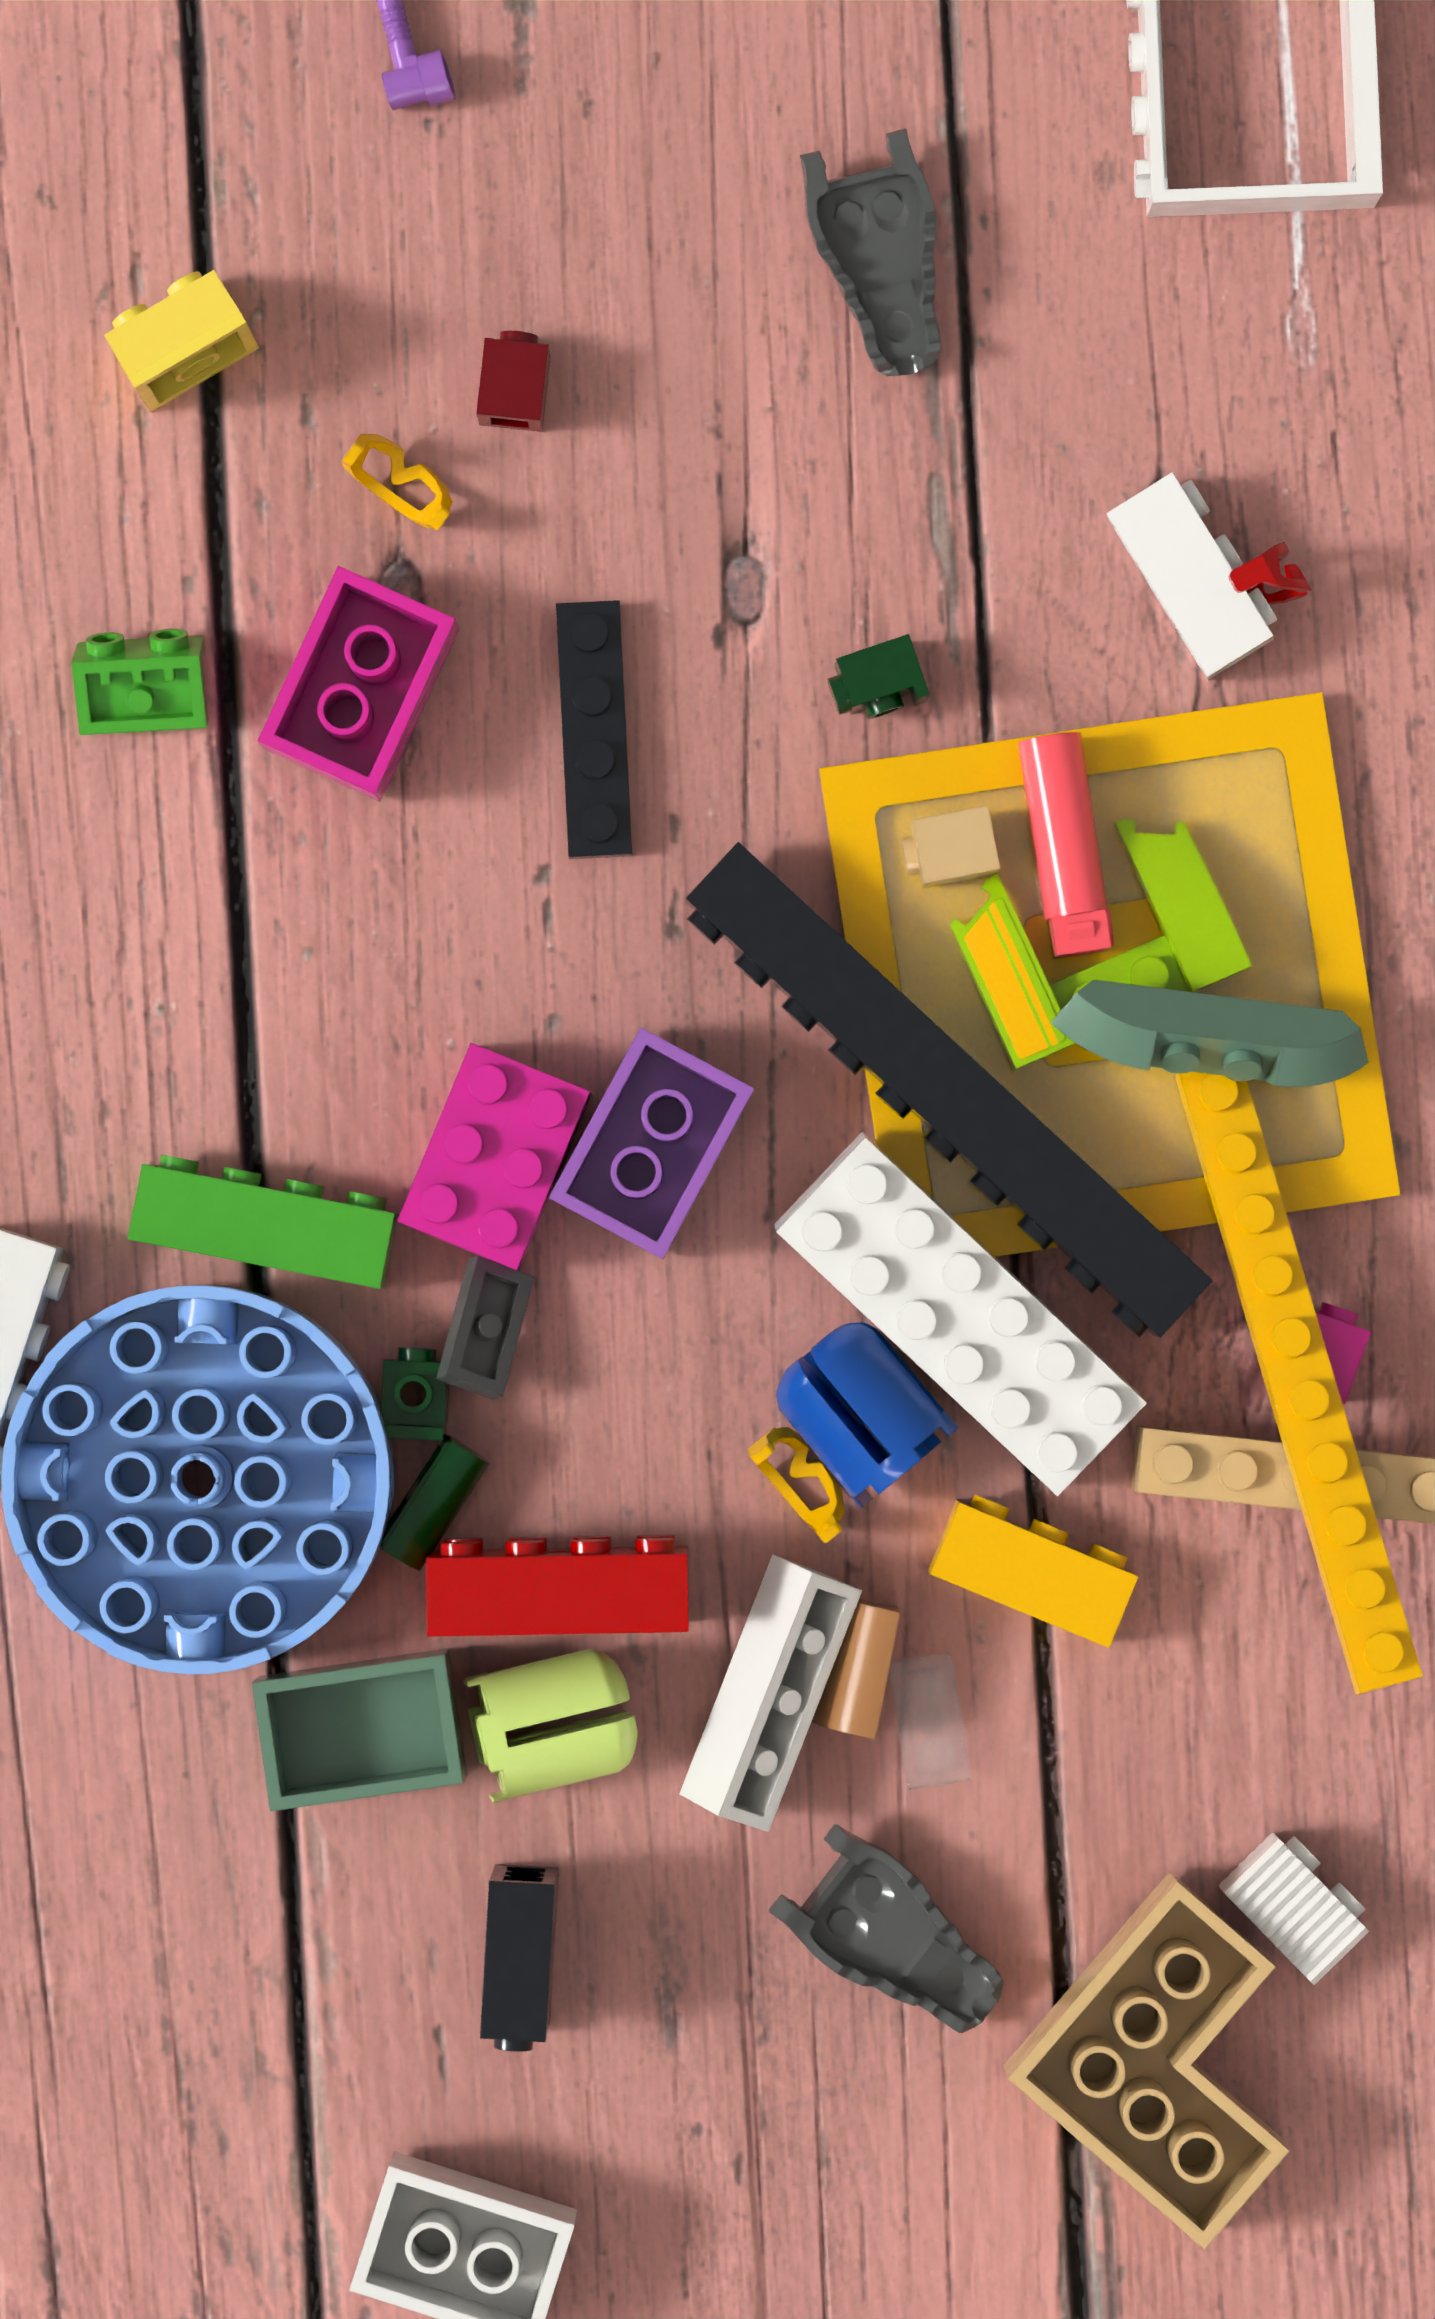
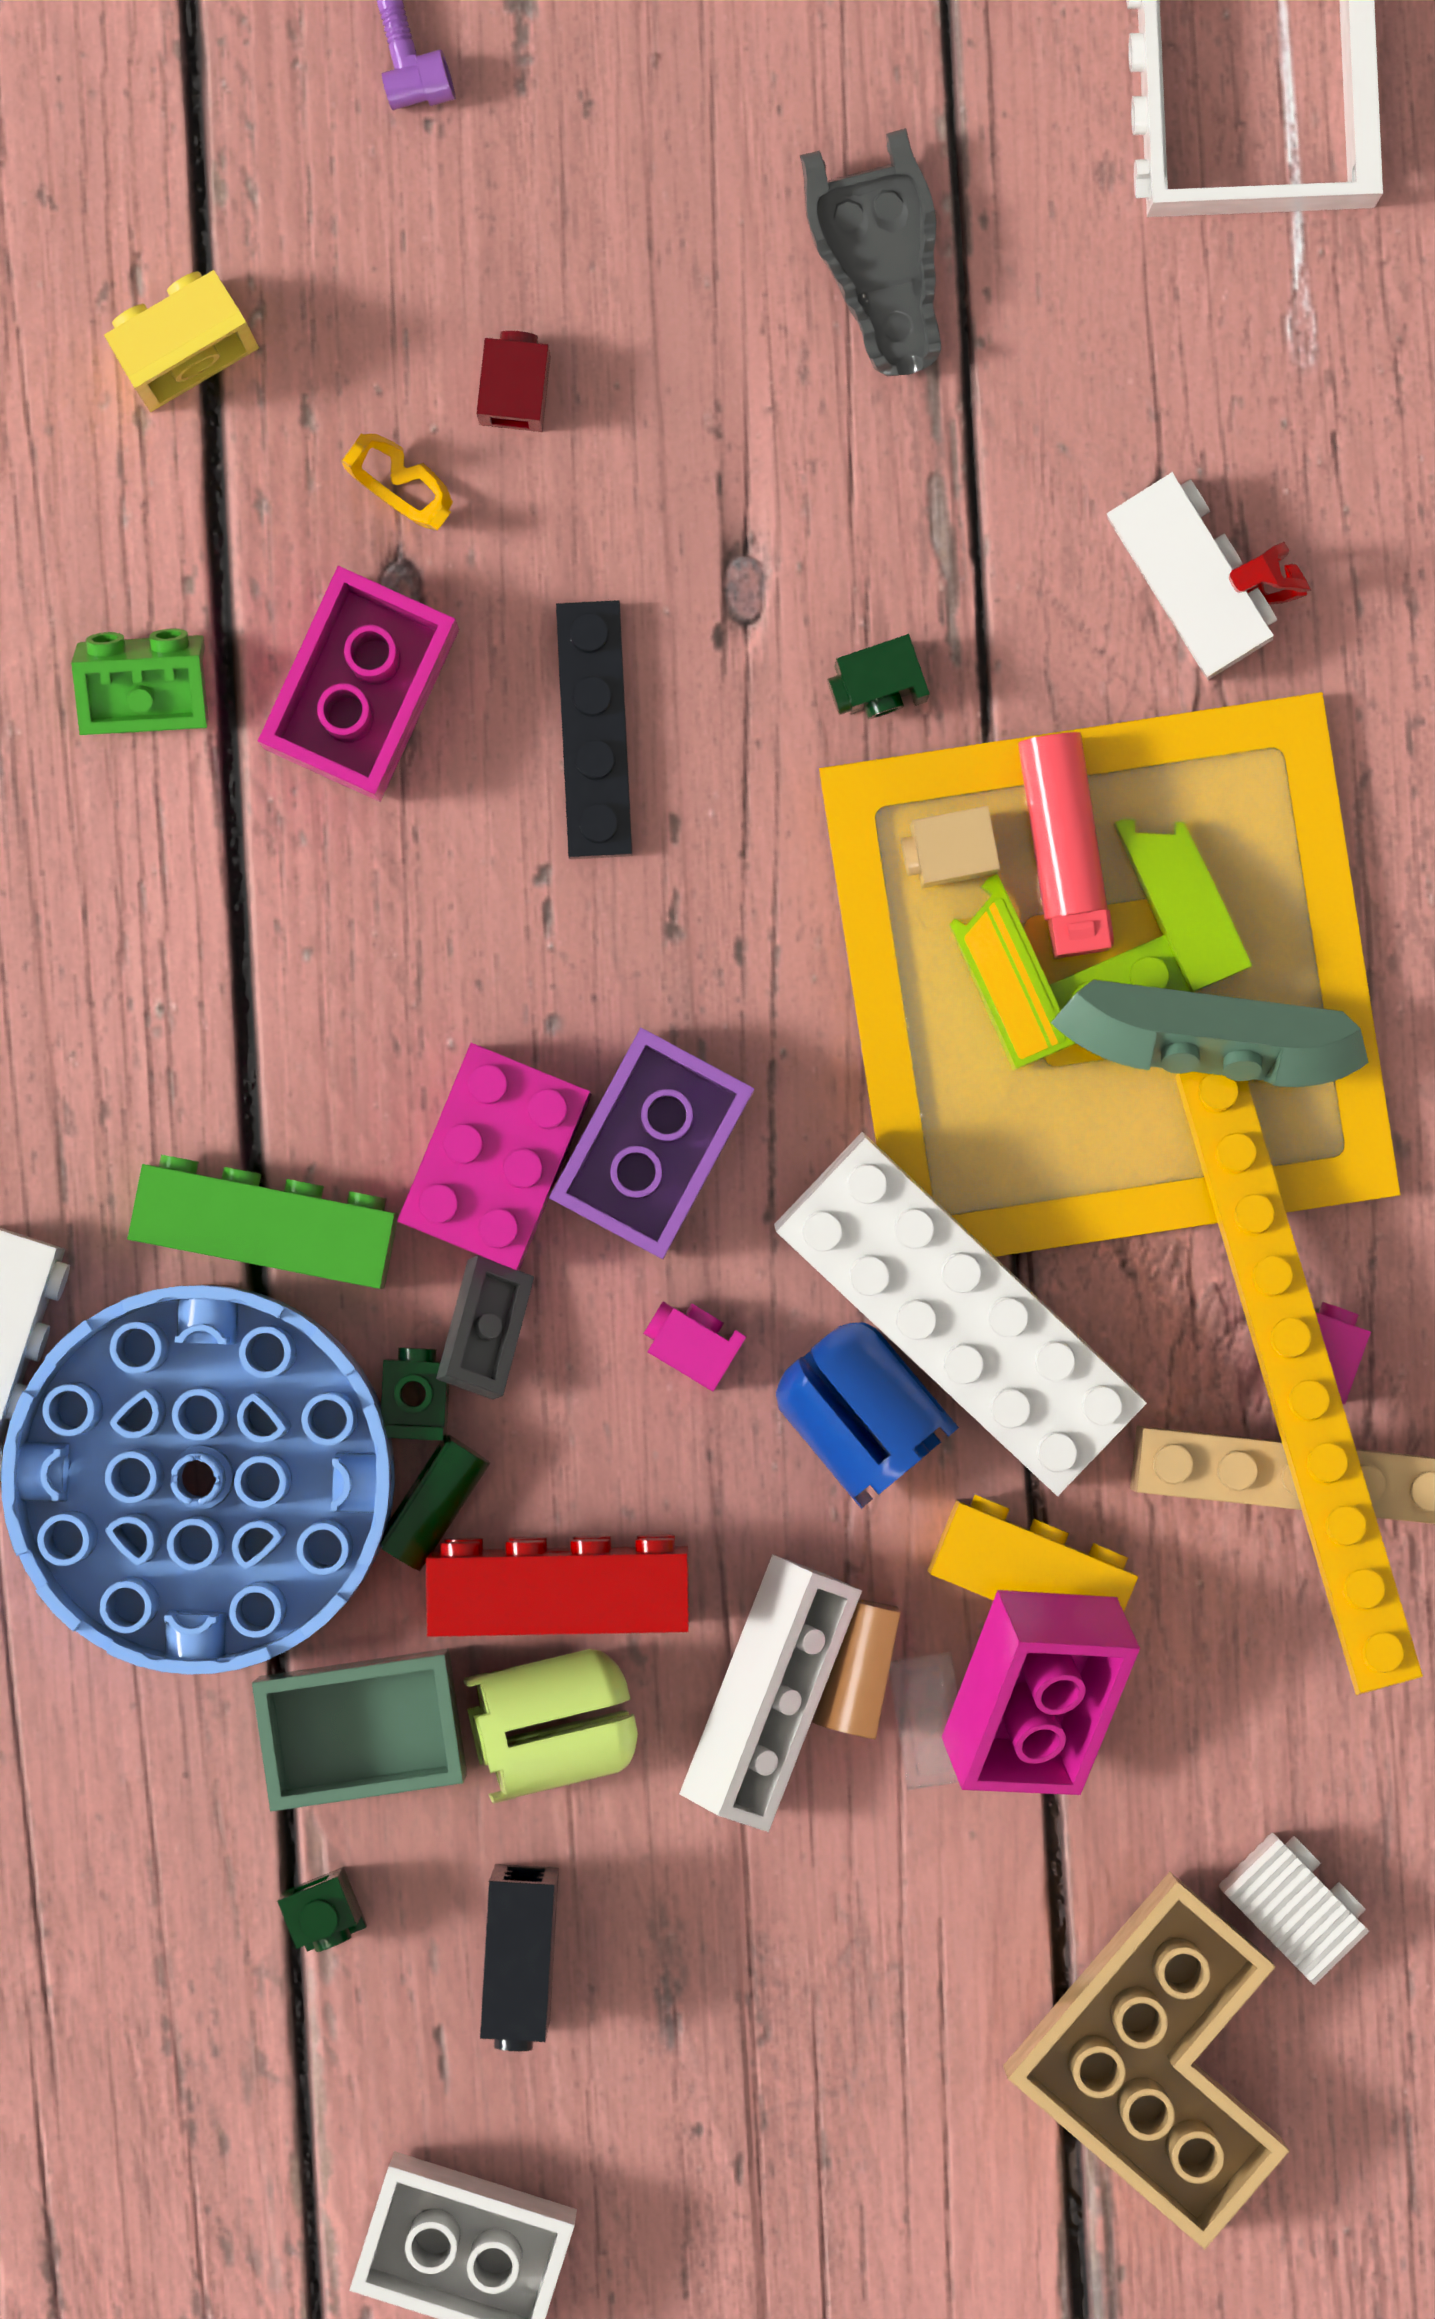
black brick [686,842,1213,1338] -> none
yellow helmet [747,1427,846,1543] -> none
dark grey animal [769,1824,1003,2034] -> none
none -> dark green brick [277,1867,367,1952]
none -> dark pink brick [643,1301,746,1392]
none -> dark pink brick [941,1590,1140,1795]

